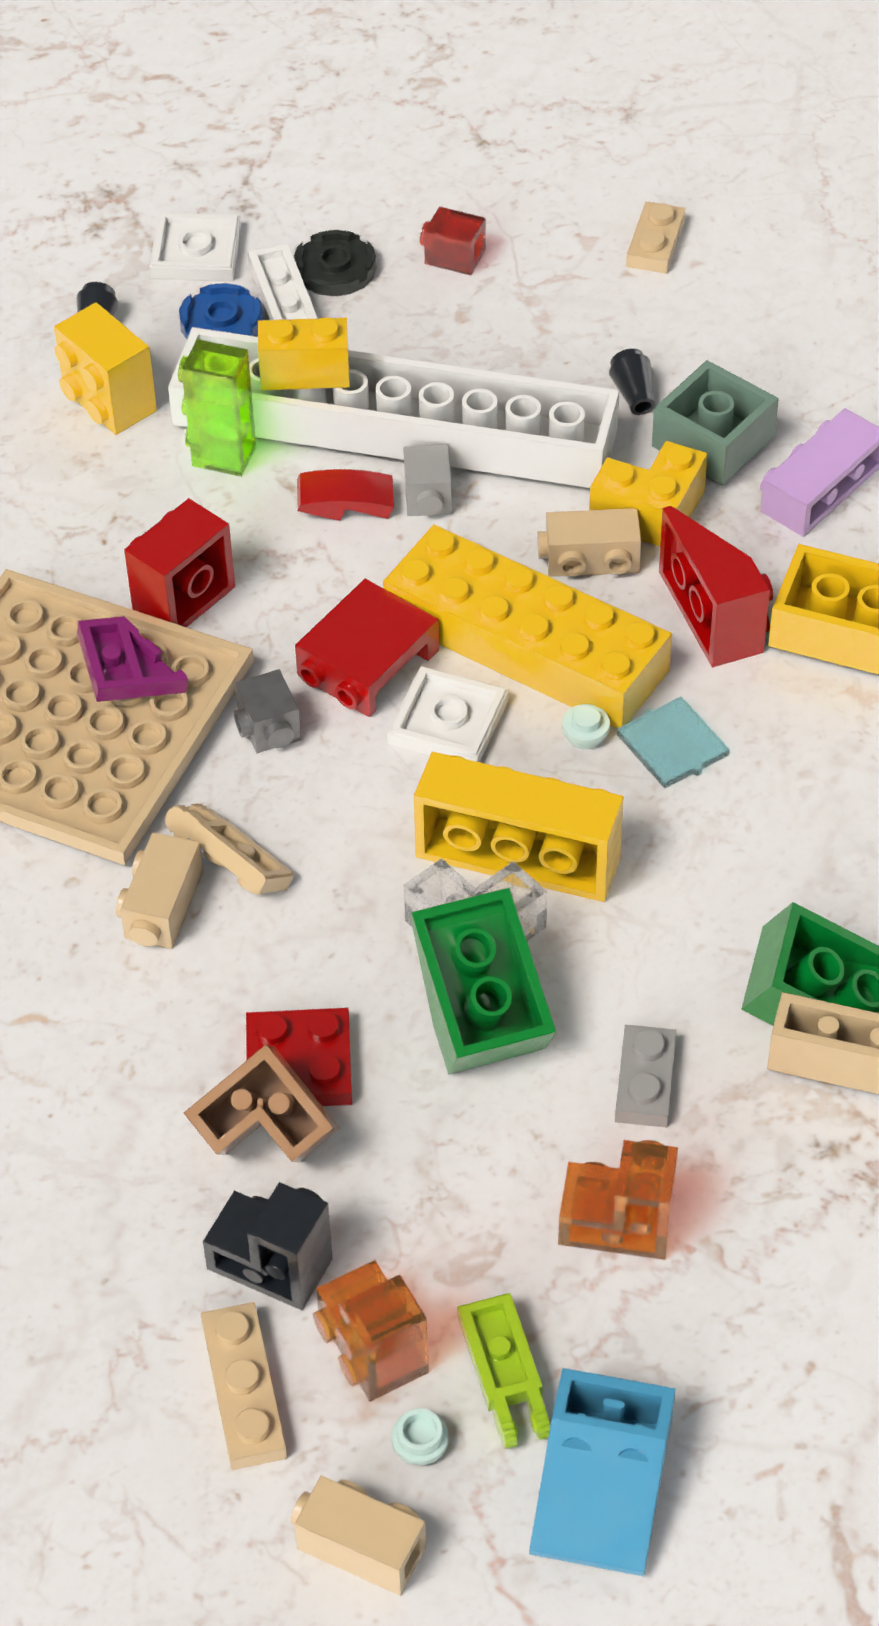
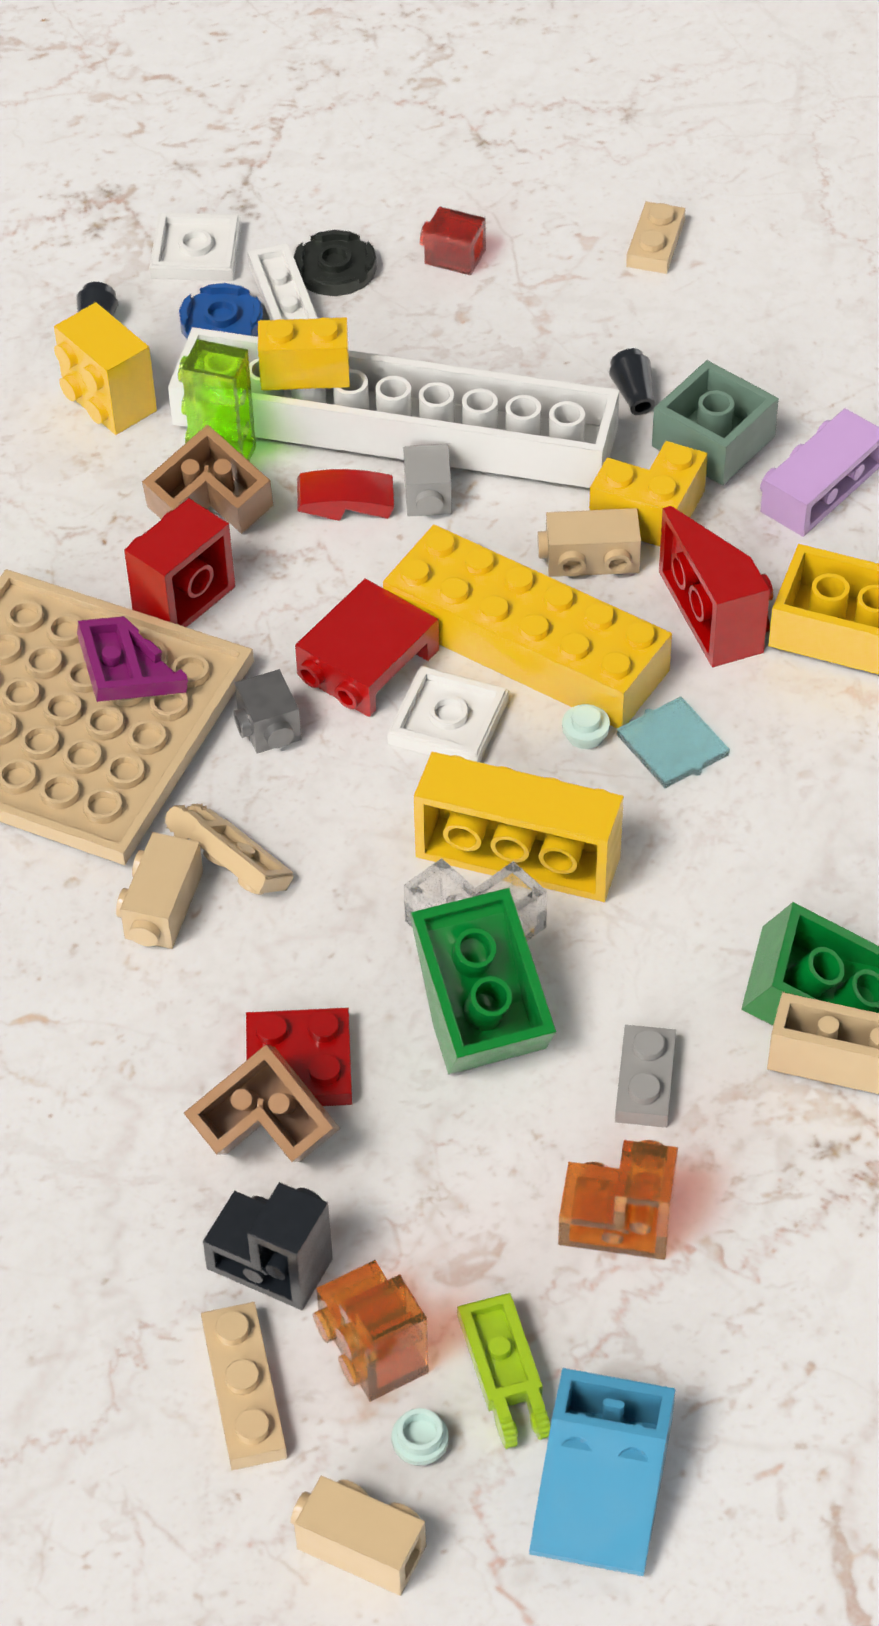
none -> medium nougat brick [142,424,274,534]

